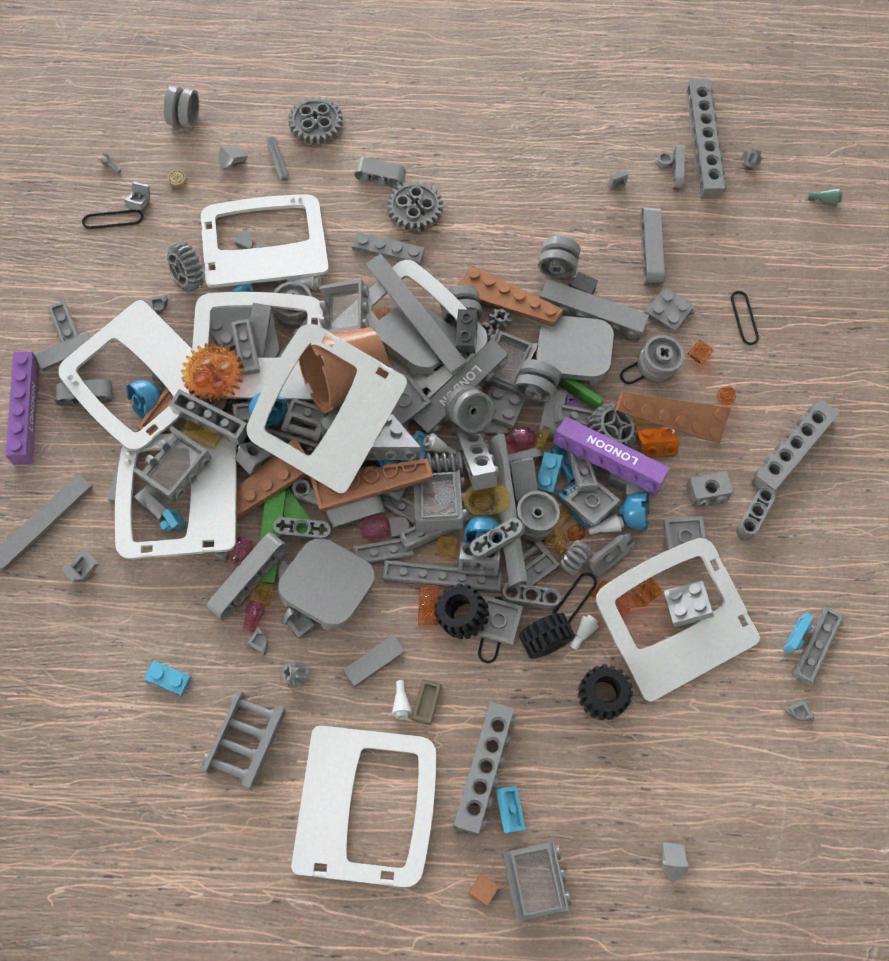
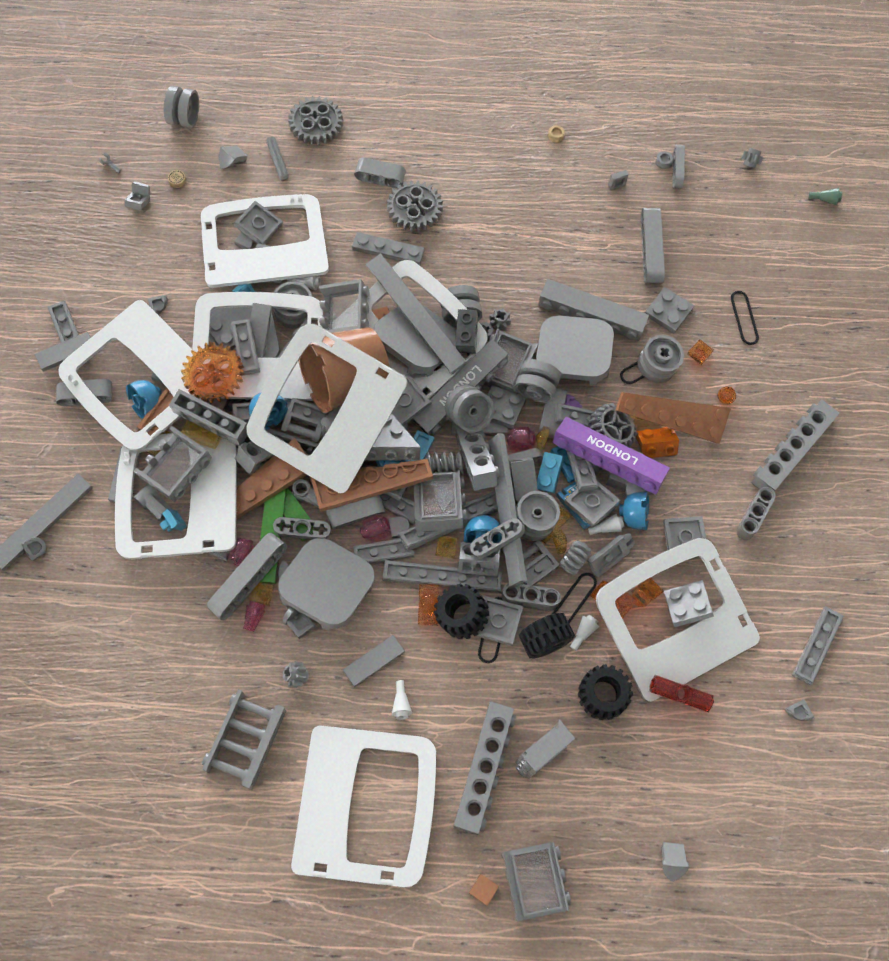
medium lavender brick [6,351,39,465] -> none
light grey bracket [61,550,99,582] -> none
black piece [82,209,144,229] -> none
medium azure plate [144,660,192,696] -> none
light grey gear [166,241,205,291] -> none
light grey tile [246,627,267,655] -> none
dark tan tile [411,679,442,725] -> none
white cone [423,433,456,456] -> none
nougat wing [457,266,563,327] -> none
clear yellow piece [463,485,510,515] -> none
medium azure plate [496,786,526,834] -> none
light grey wheel [538,236,581,279] -> none
bright green tile [558,378,604,410] -> none
clear orange plate [567,524,586,541] -> none
dark grey brick [569,272,598,295] -> none
light grey brick [686,79,727,199] -> none
light grey brick [686,472,734,506] -> none
medium azure plate [782,612,814,654] -> none
none -> light grey tile [21,537,46,561]
none -> light grey tile [234,201,283,245]
none -> light grey window [516,719,575,779]
none -> tan tile [548,125,565,143]
none -> clear red piece [649,675,714,712]

